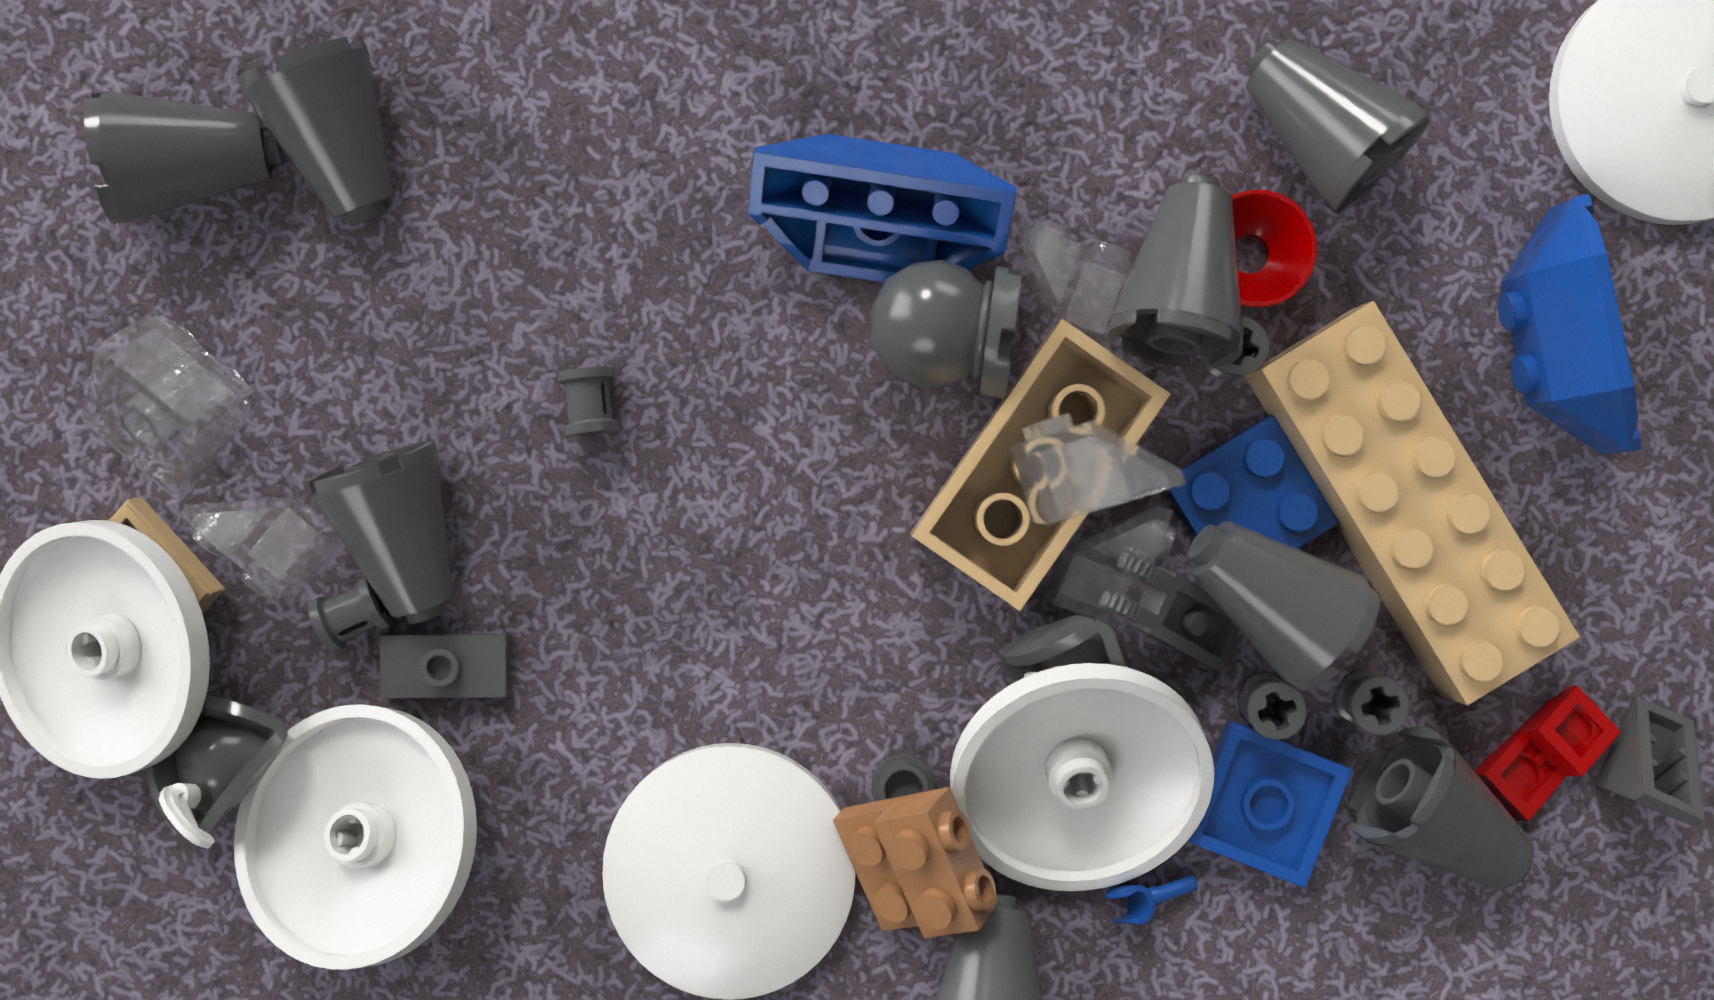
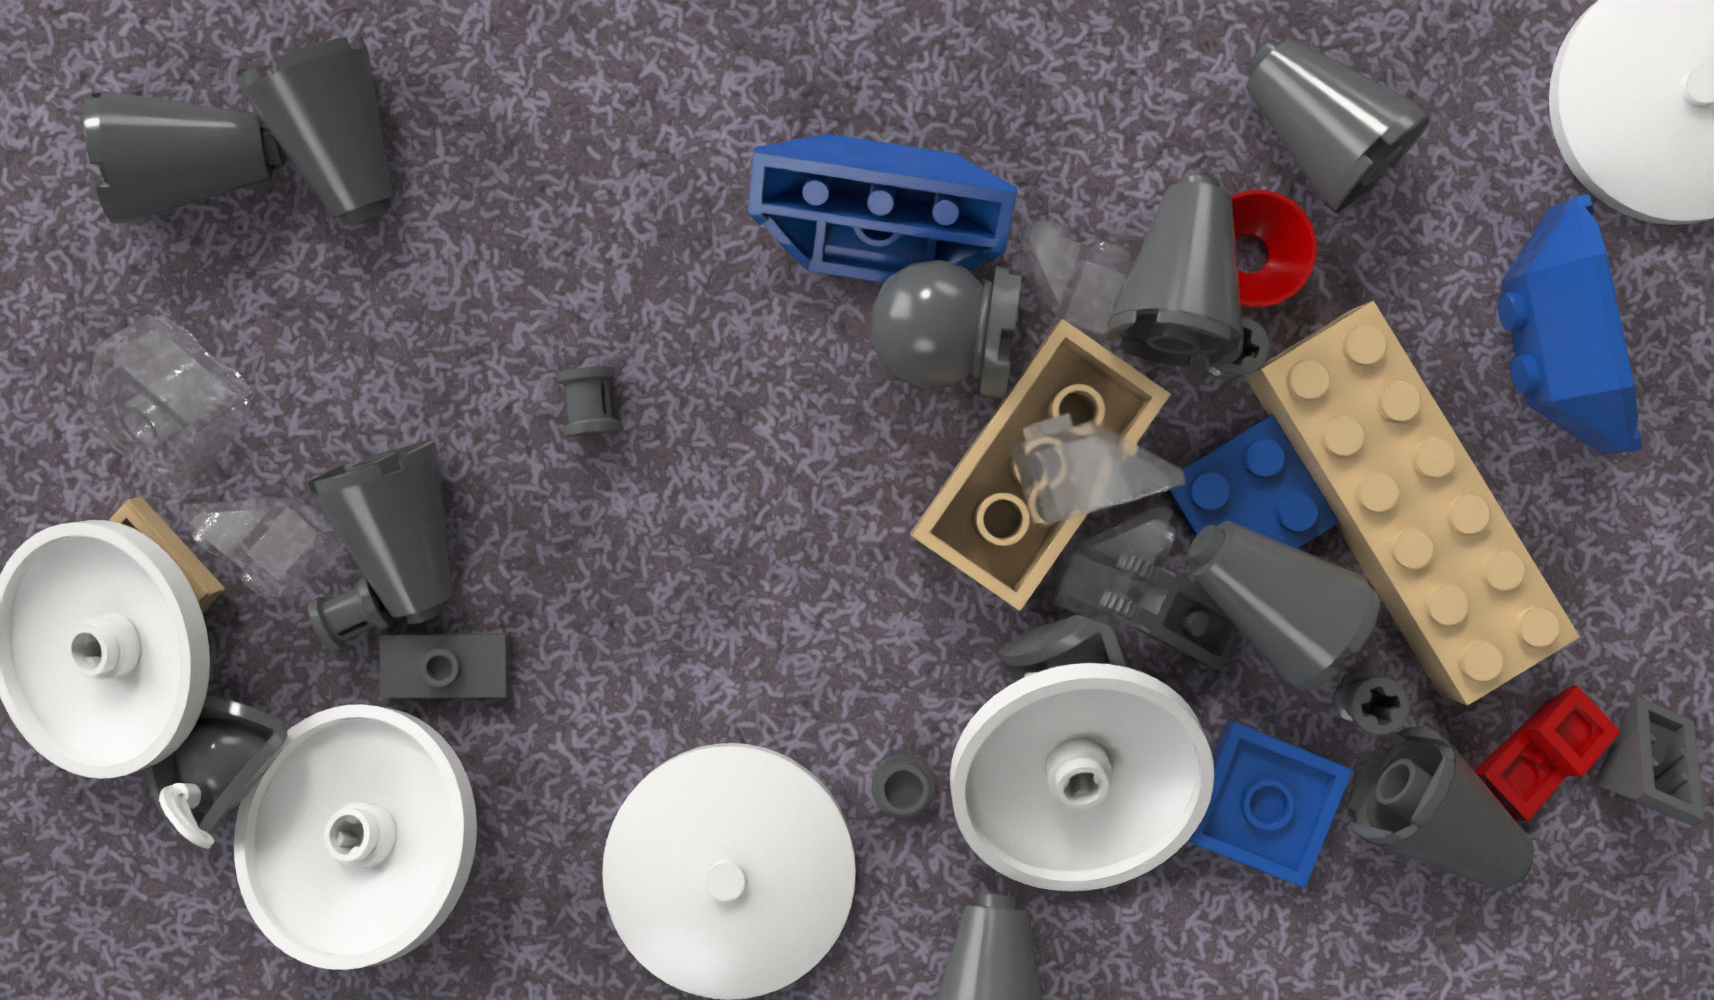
medium nougat plate [833,787,999,938] -> none
blue hand [1105,875,1198,924] -> none
dark grey bush [1237,671,1307,740] -> none

